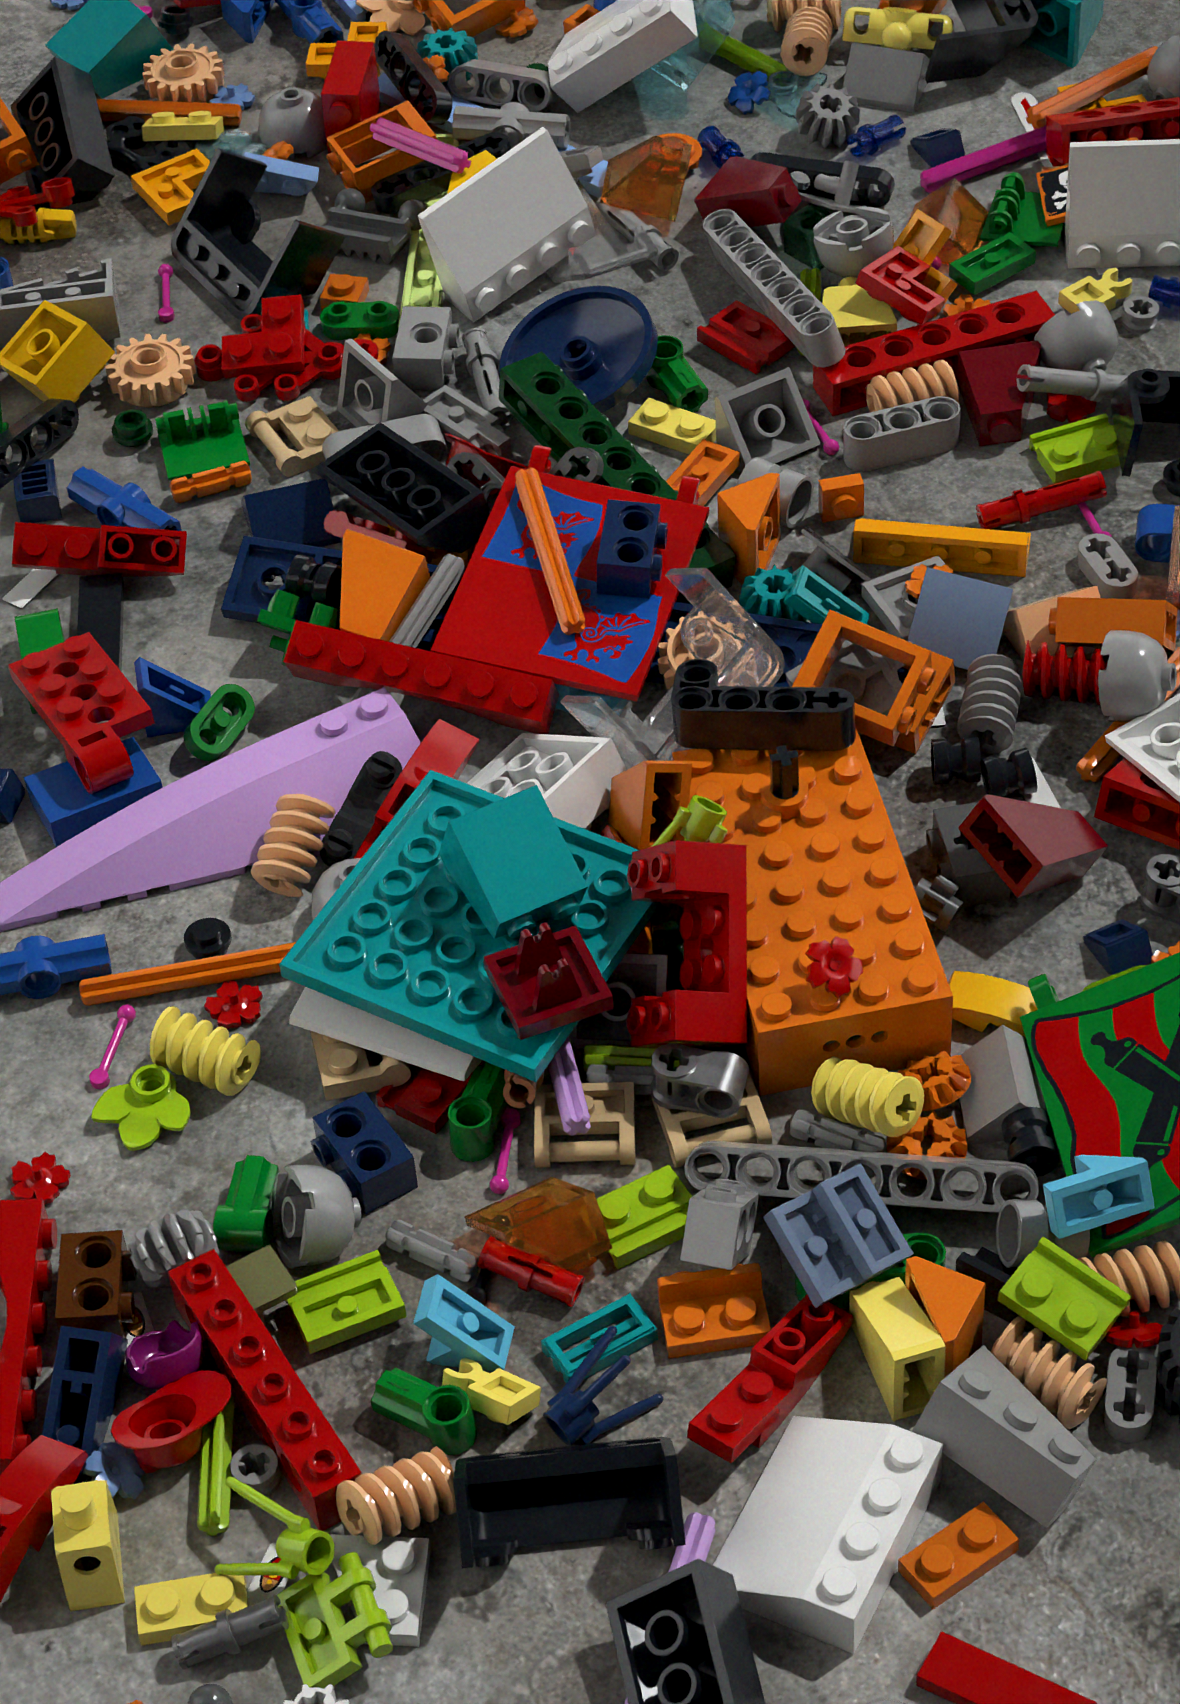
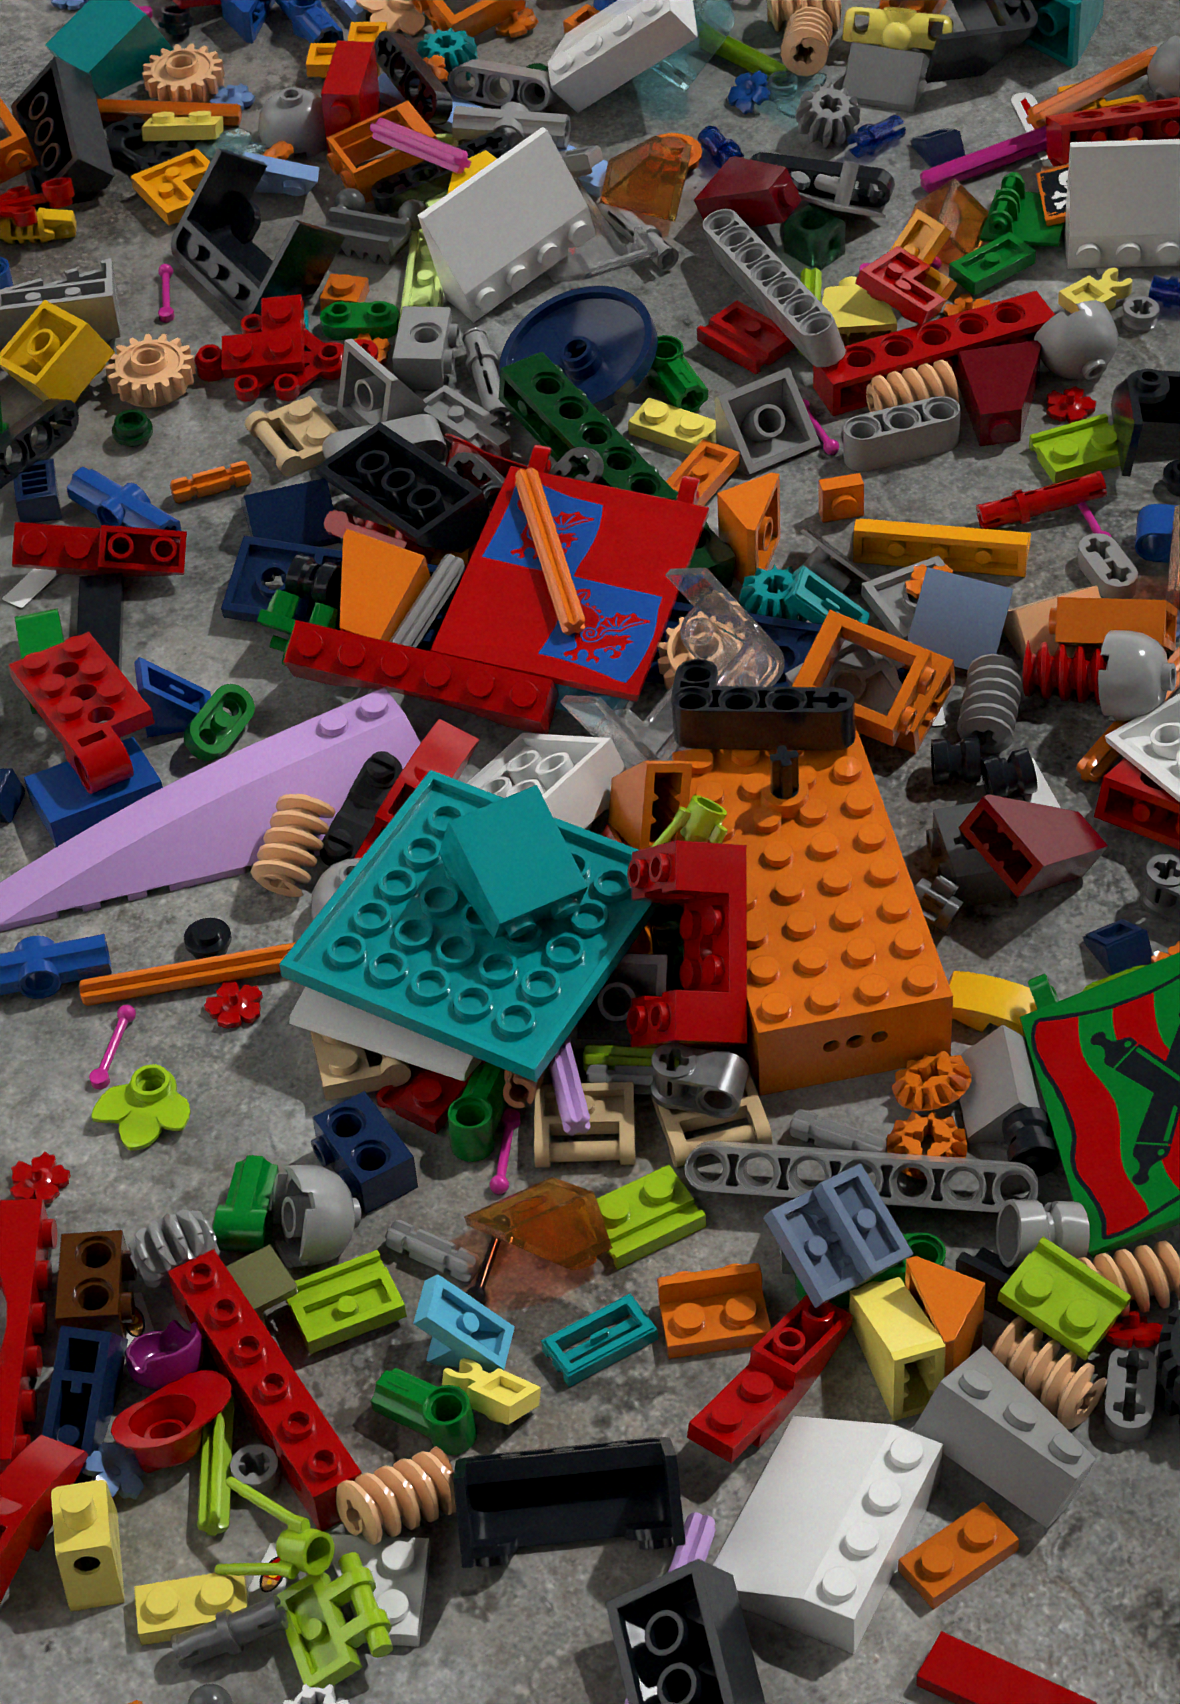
light yellow piece [150,1006,261,1096] -> none
green hinge [155,400,250,481] -> none
red pin [478,1236,585,1307] -> none
dark red plate [483,923,614,1041] -> none
dark blue plant [543,1326,663,1446] -> none
dark blue brick [597,499,668,599] -> none
light grey brick [680,1179,759,1270] -> none
light grey wheel [736,457,814,529] -> none
red plant [805,936,864,998] -> none
light yellow piece [811,1056,924,1137] -> none
light grey cylinder [813,207,894,278] -> none
light grey pin [1016,364,1129,402] -> none
medium azure slope [1043,1155,1155,1239] -> none

